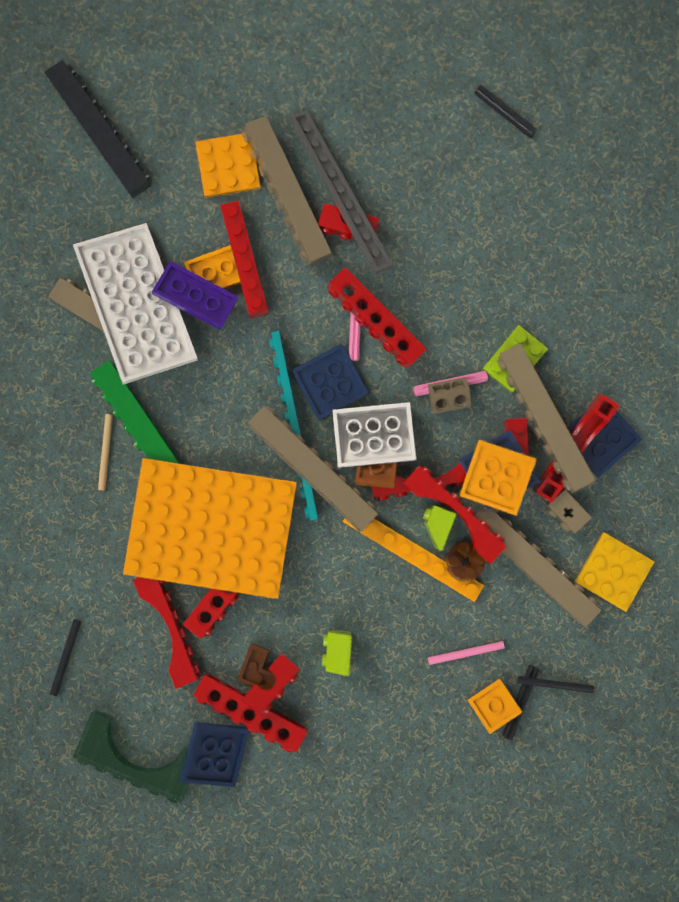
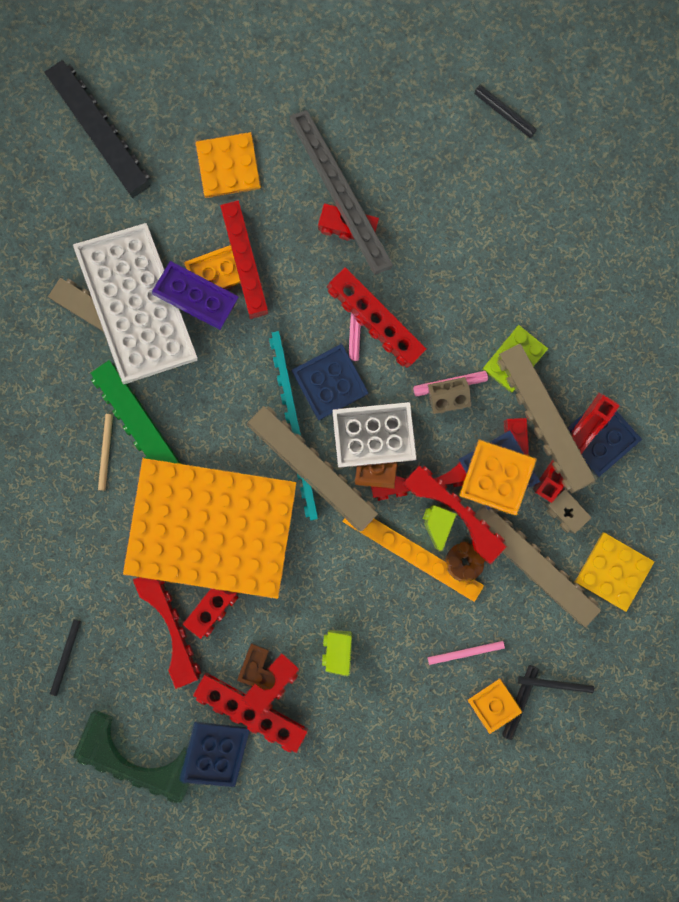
dark tan brick [242,116,331,267] -> none

